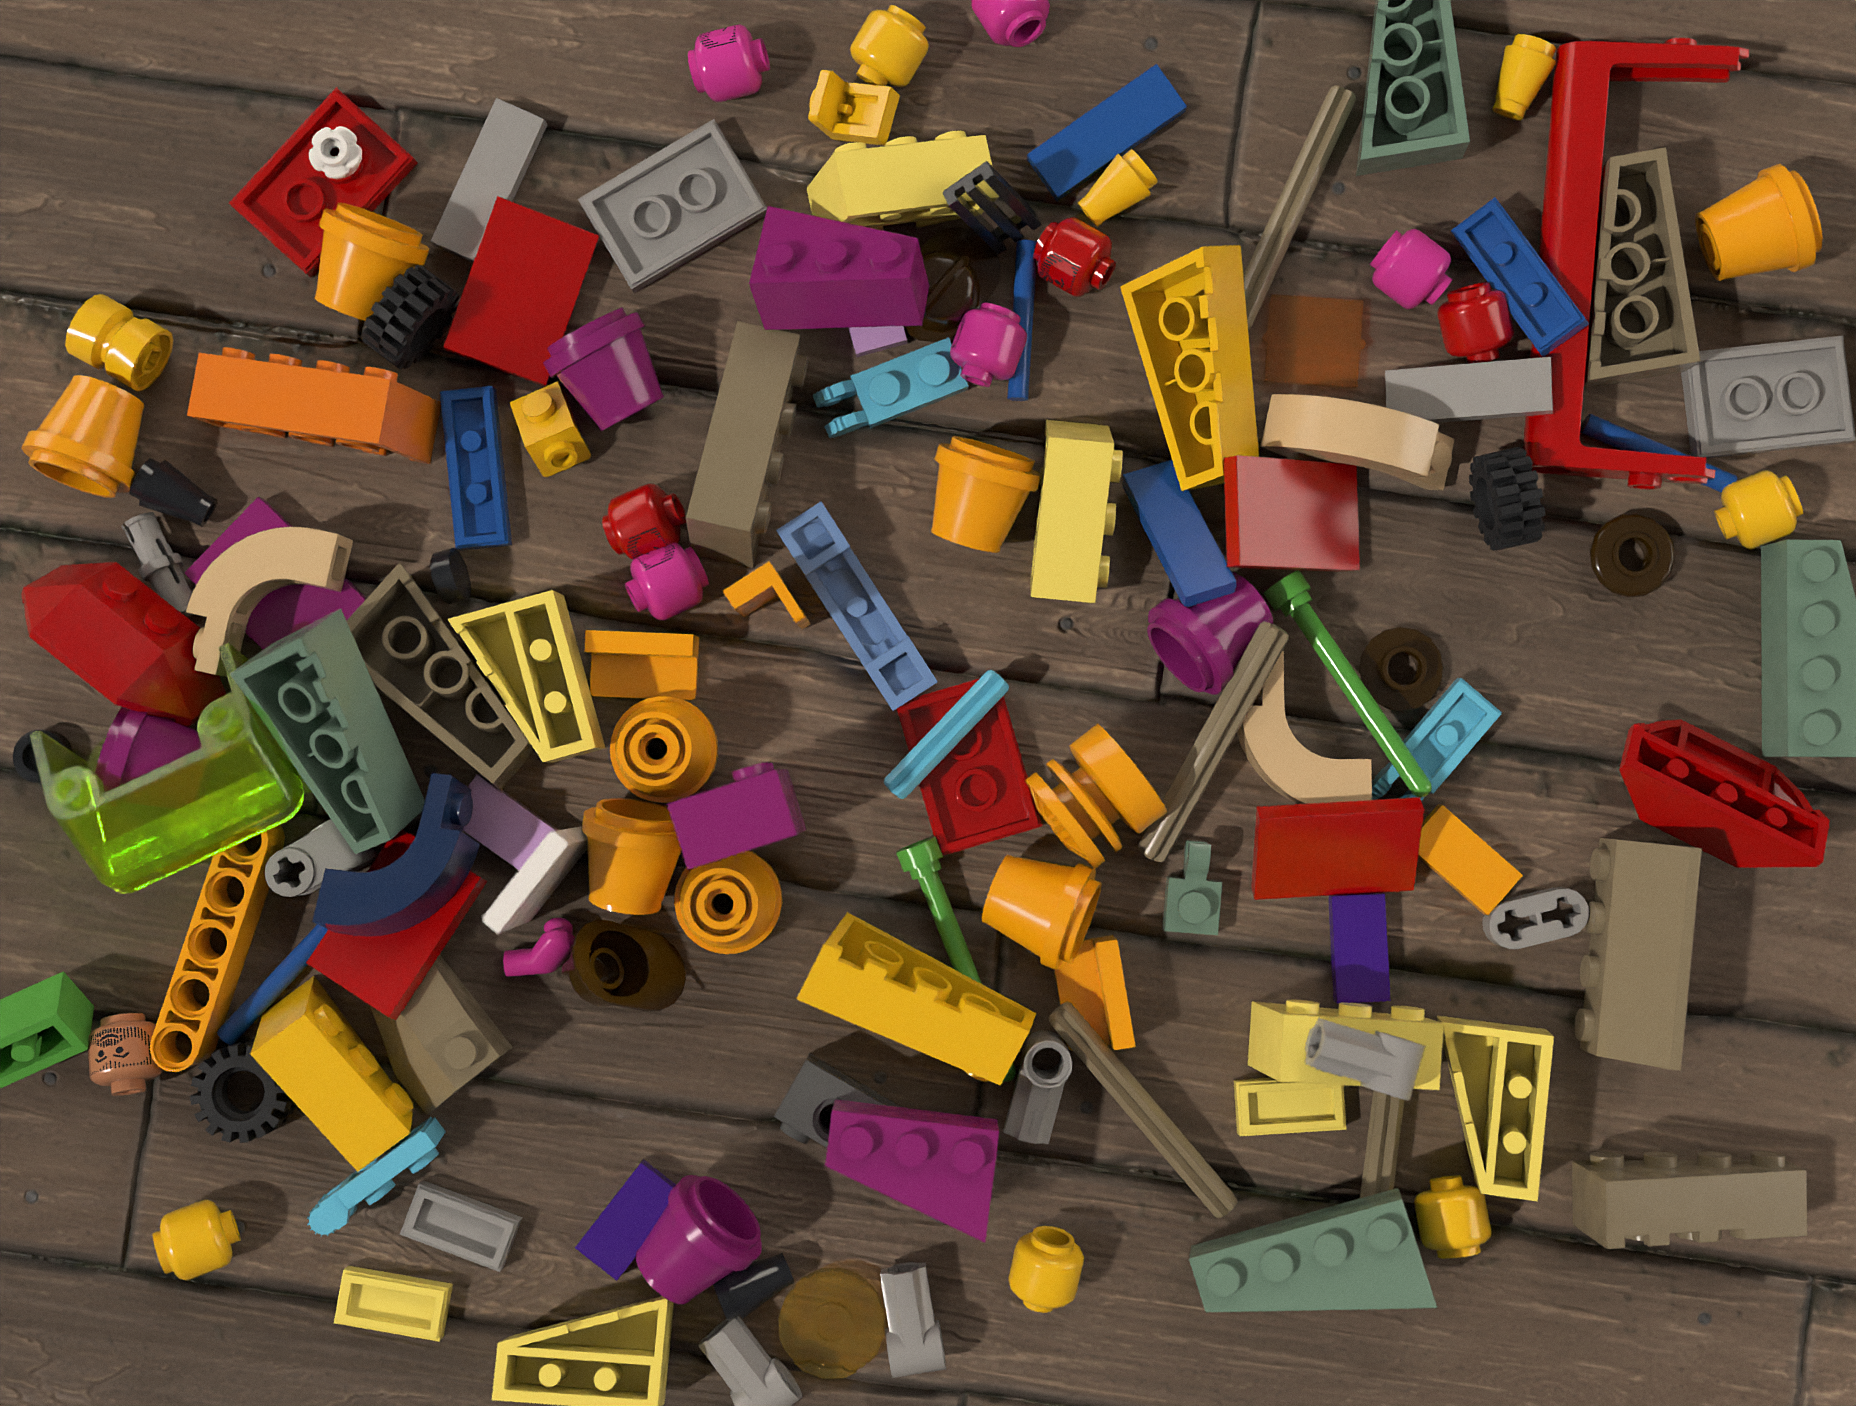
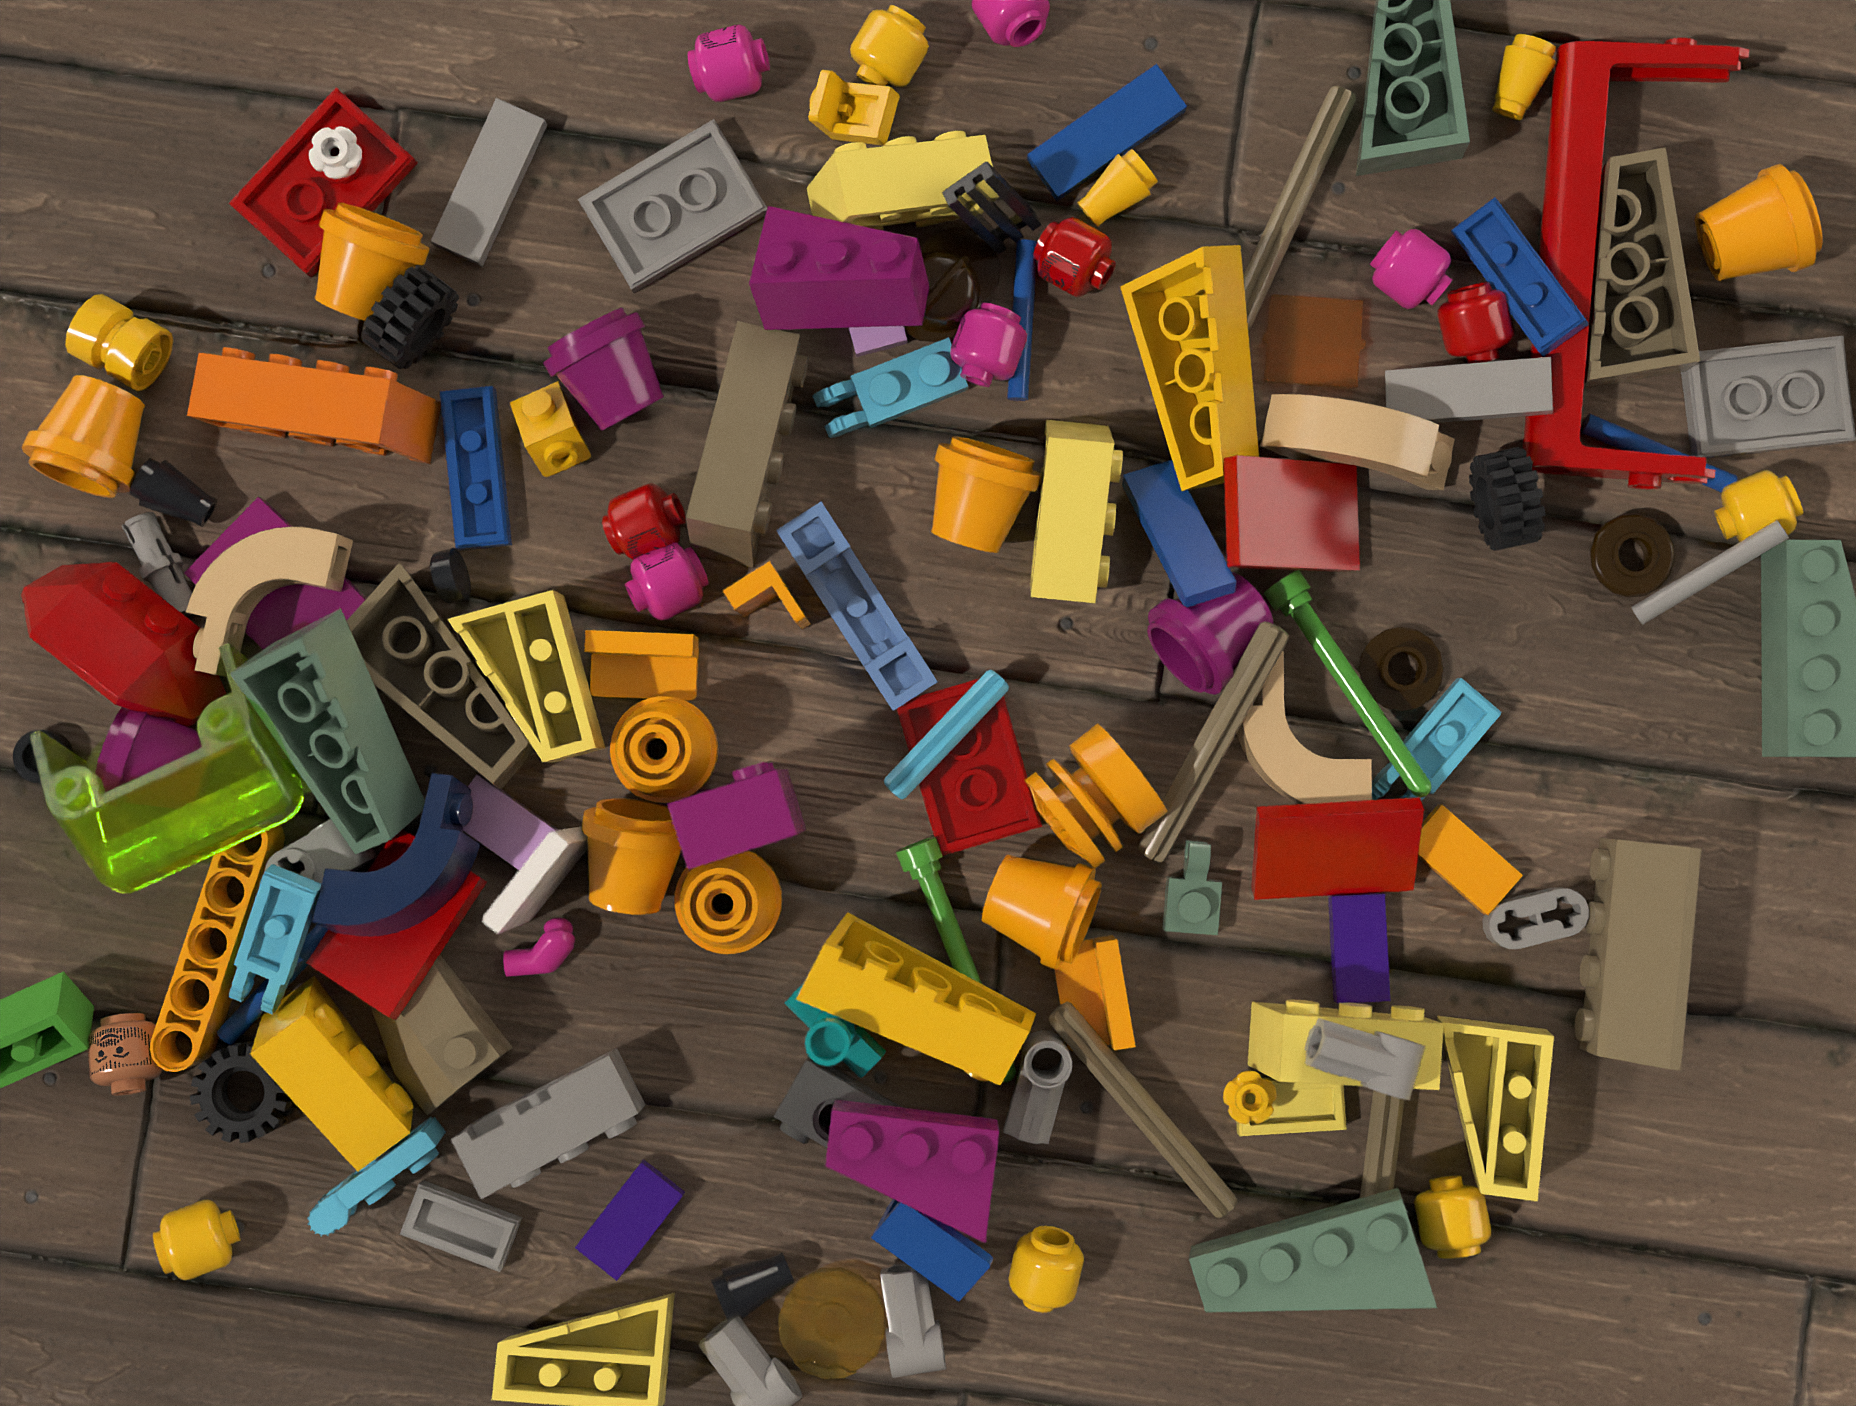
light yellow tile [334,1265,453,1342] -> none
red tile [444,196,599,387] -> none
dark brown piece [562,919,686,1011] -> none
magenta piece [636,1175,762,1304] -> none
dark tan wedge [1572,1151,1807,1249] -> none
red wedge [1619,719,1830,868] -> none
none -> medium azure hinge [229,864,321,1015]
none -> light grey wedge [451,1048,646,1199]
none -> teal bar [784,981,886,1078]
none -> blue panel [871,1199,993,1301]
none -> yellow plate [1223,1071,1277,1124]
none -> light grey bar [1631,520,1789,625]

